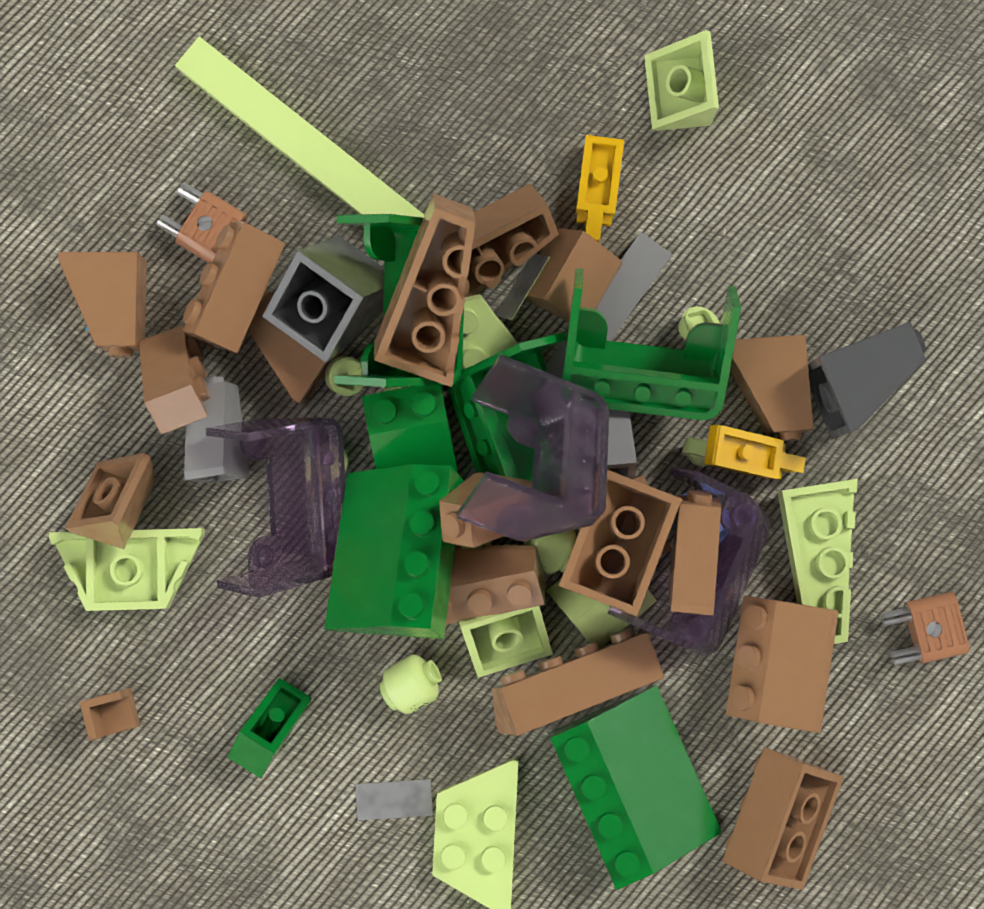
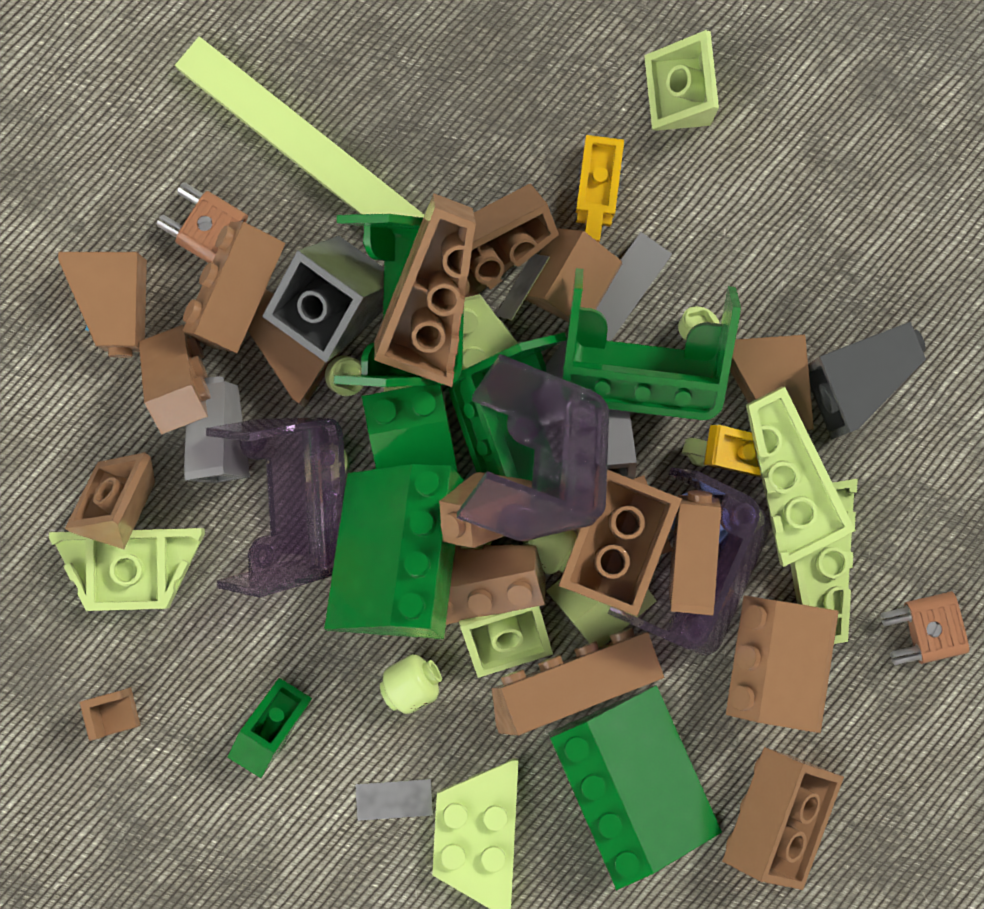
none -> yellowish green wing [746,387,856,567]

